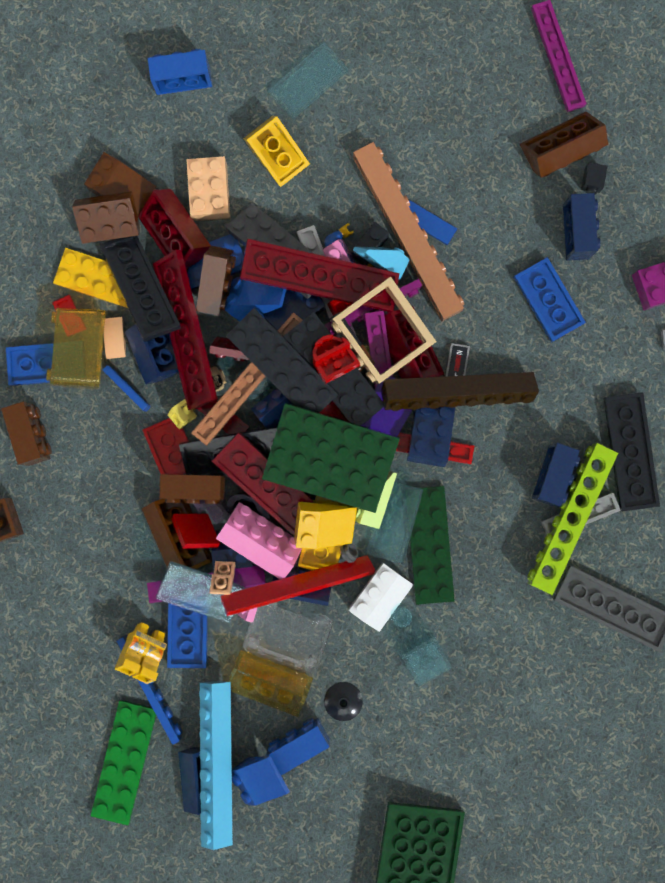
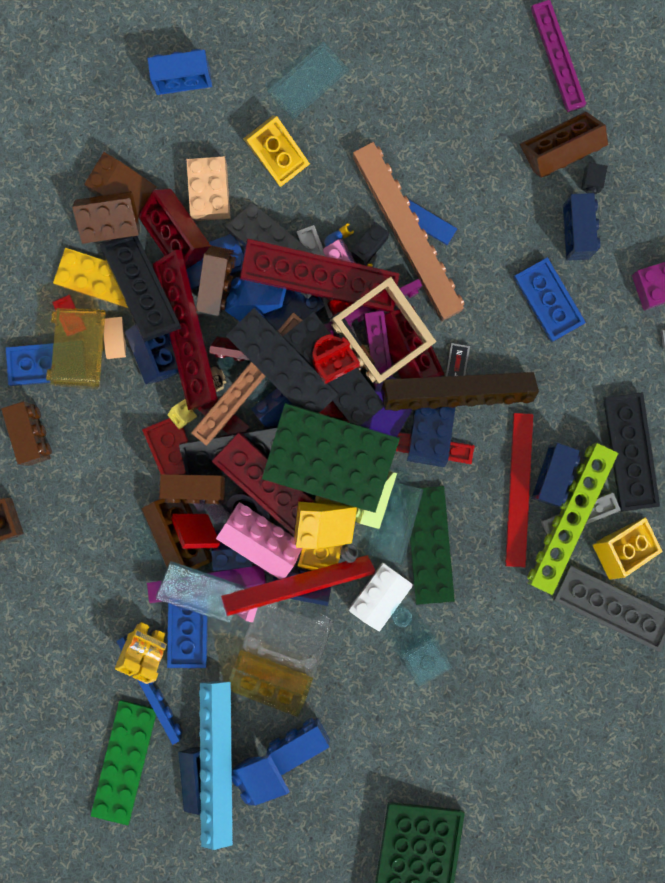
blue tile [103,365,151,412] -> none
light nougat slope [210,561,236,595] -> none
black dish [324,682,363,721] -> none
medium azure slope [353,247,410,280] -> none
none -> red tile [505,413,533,567]
none -> yellow slope [593,517,662,580]

